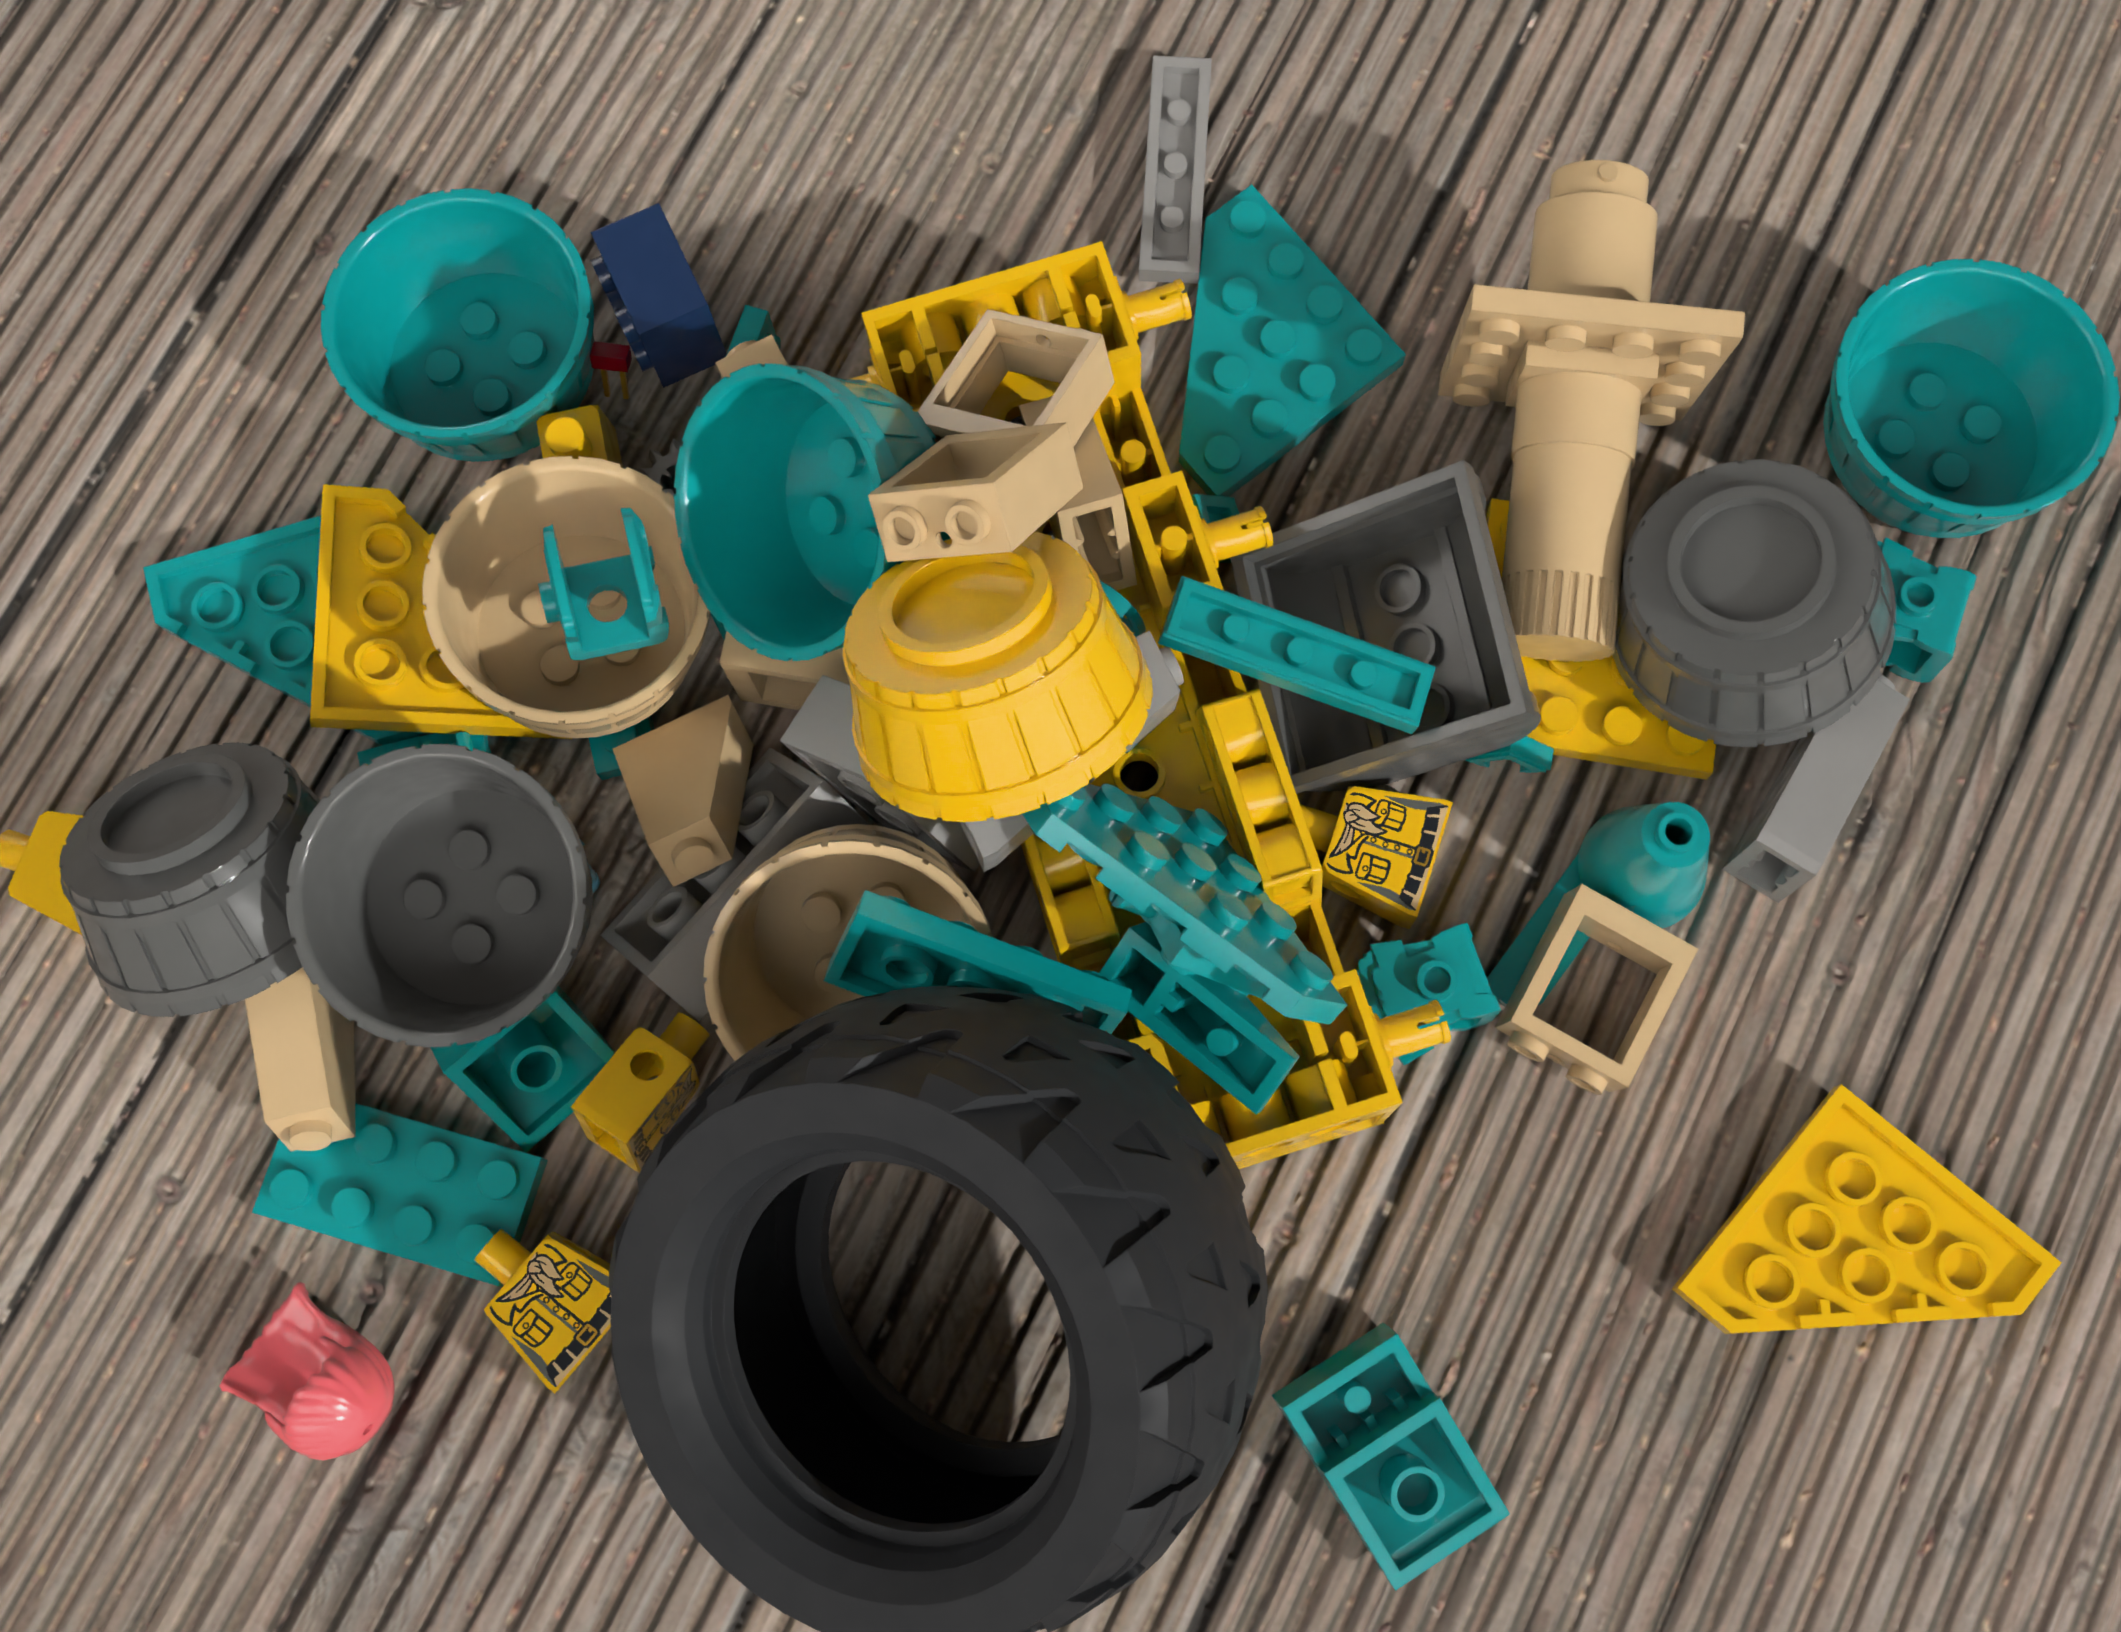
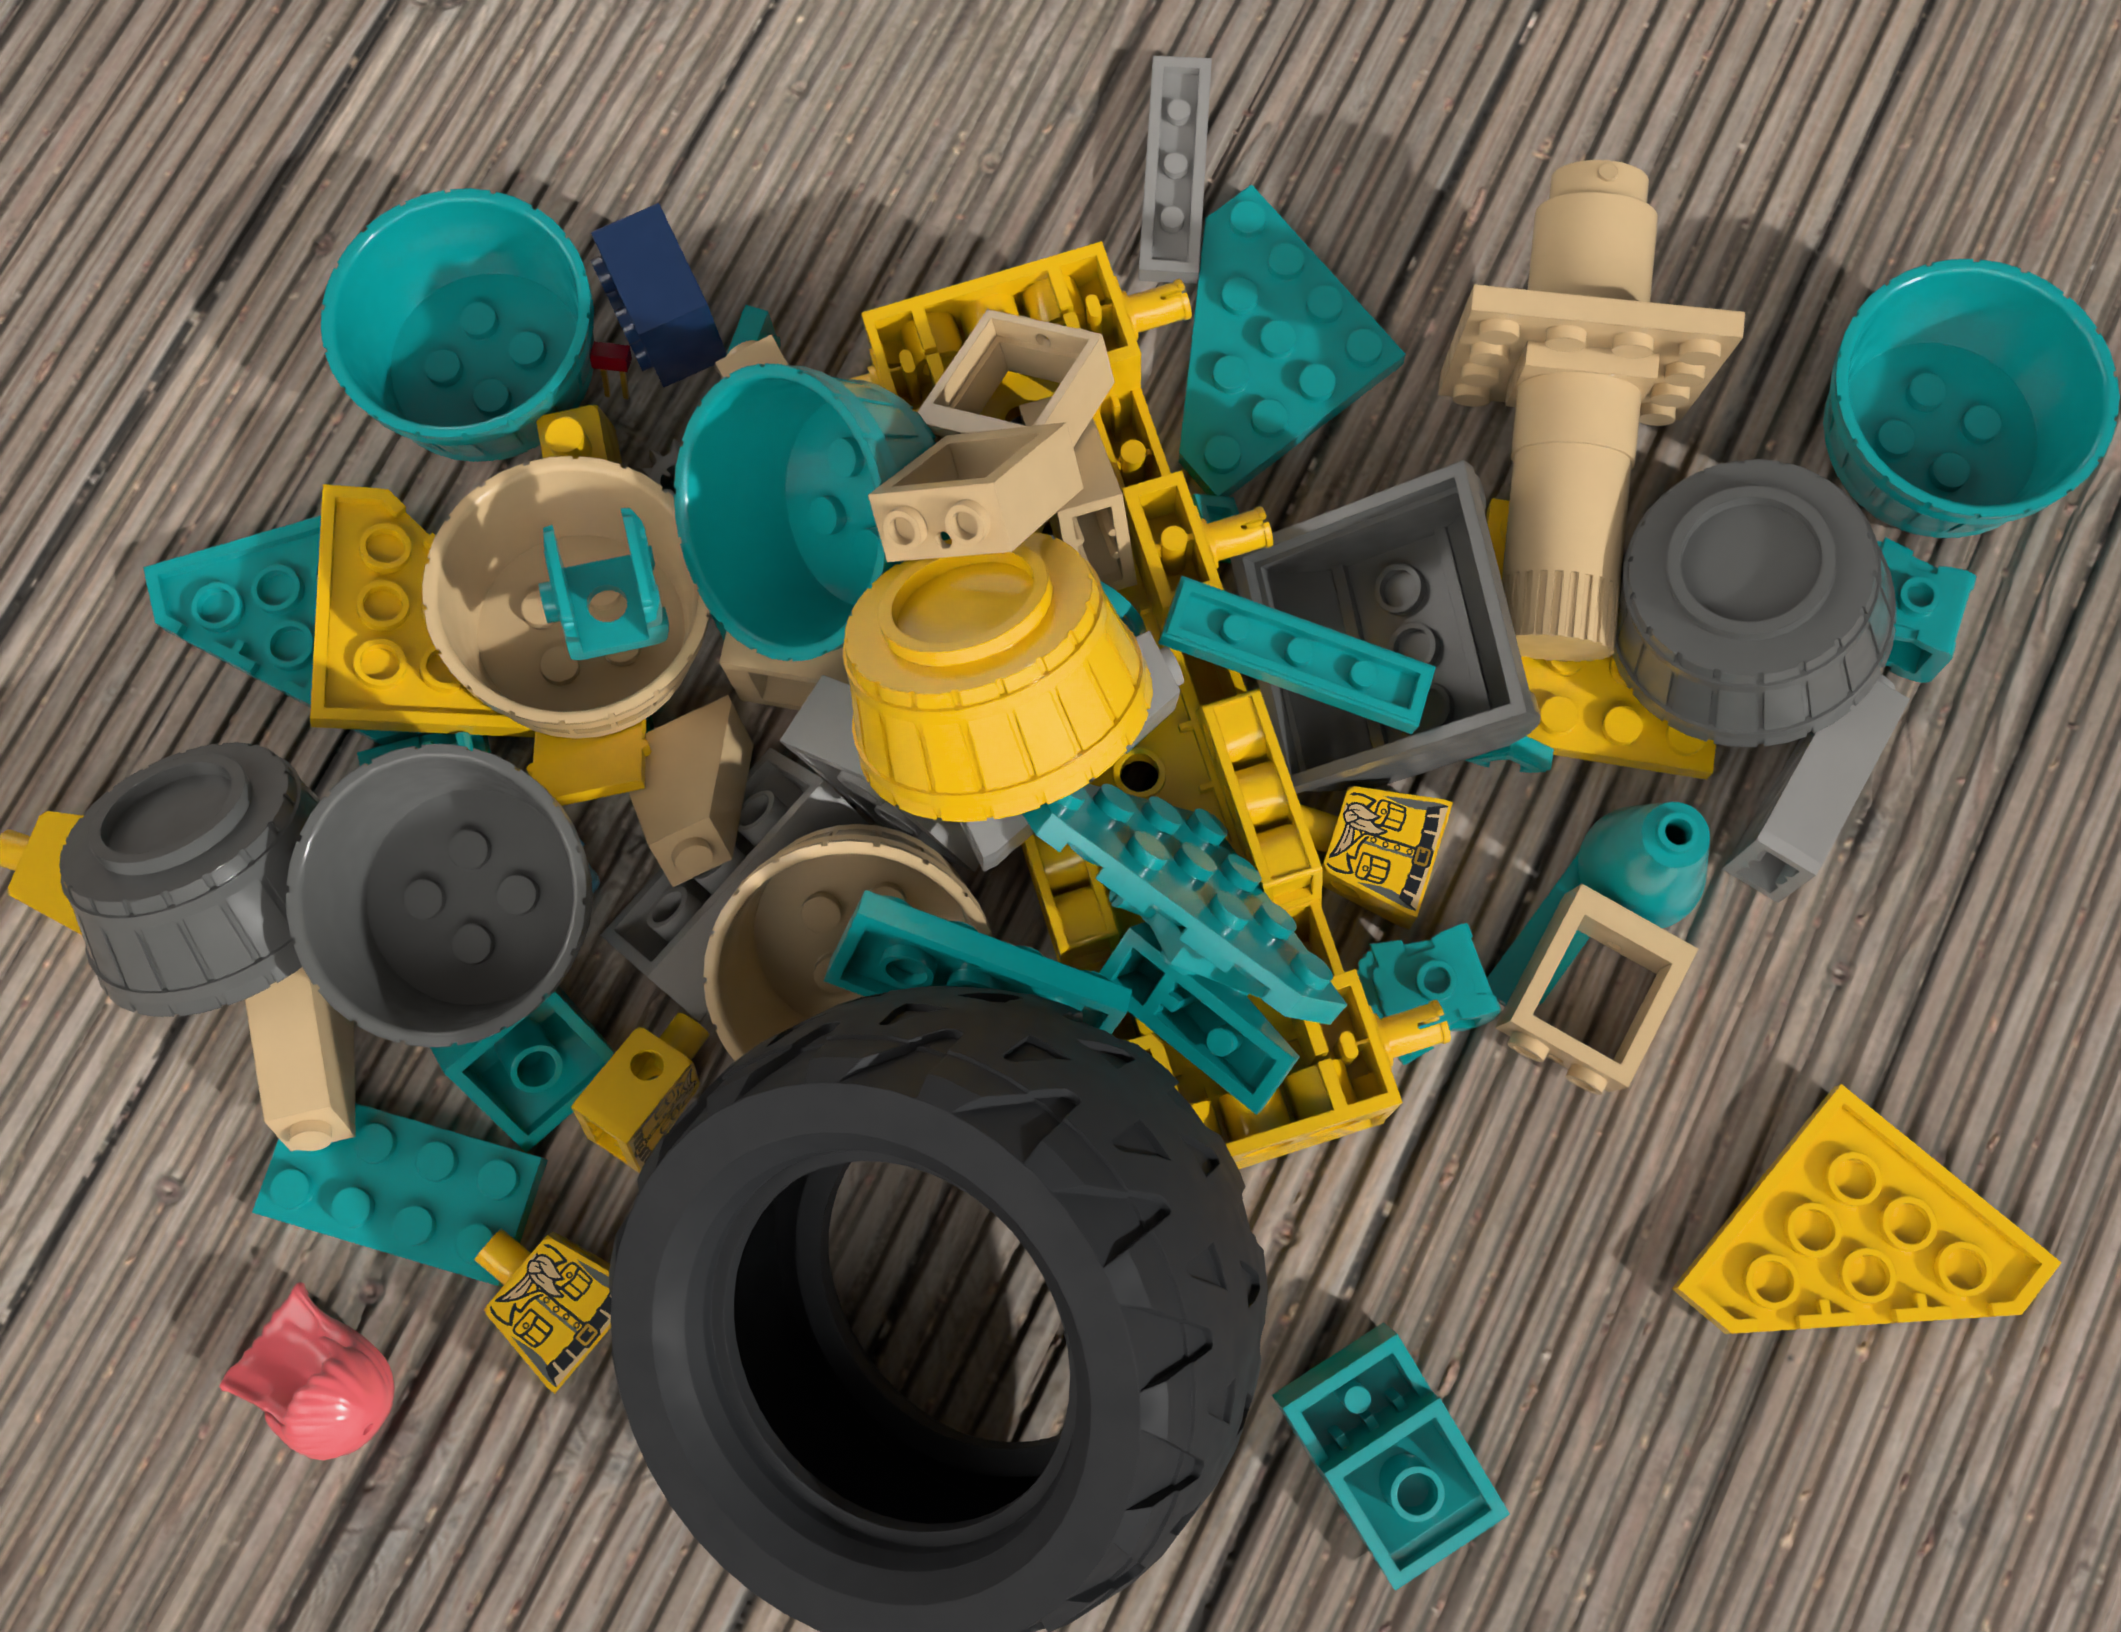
none -> yellow piece [526,719,652,806]

